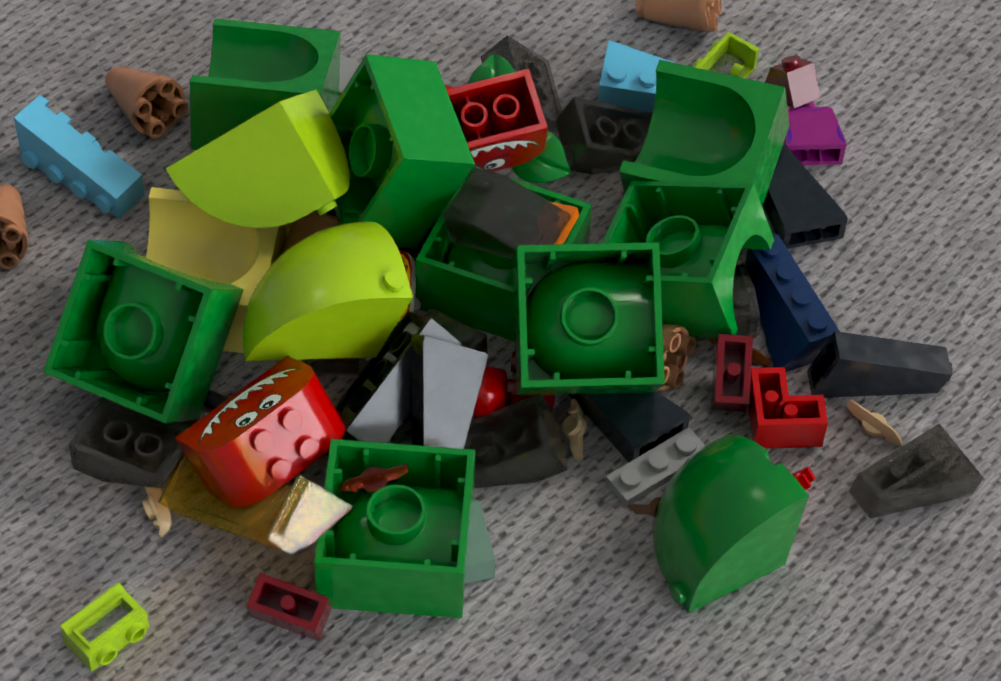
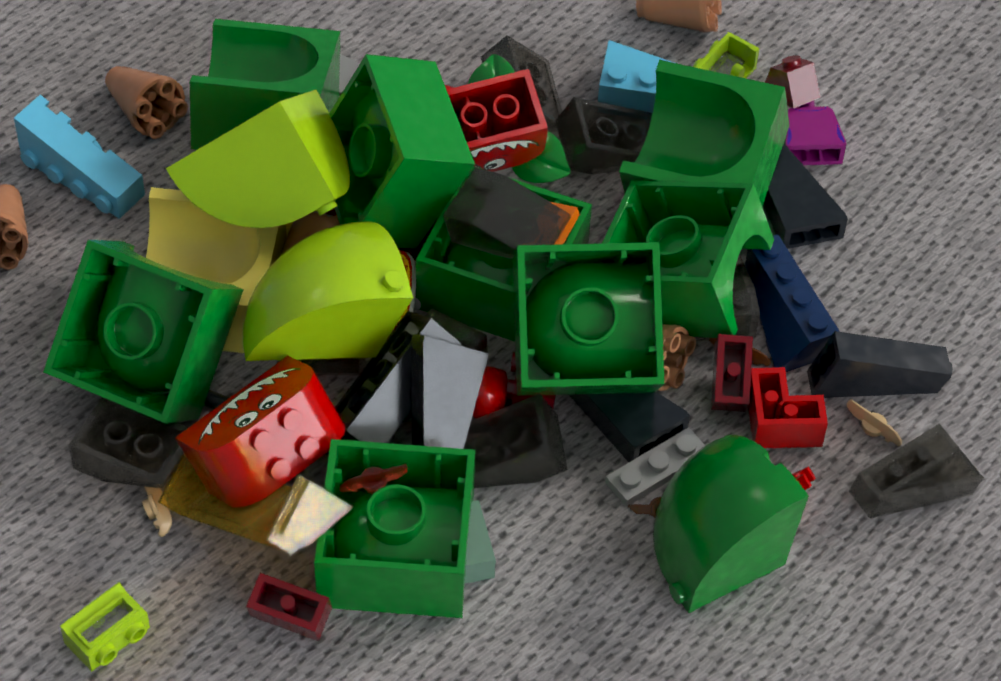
tan piece [562,398,587,461] -> none

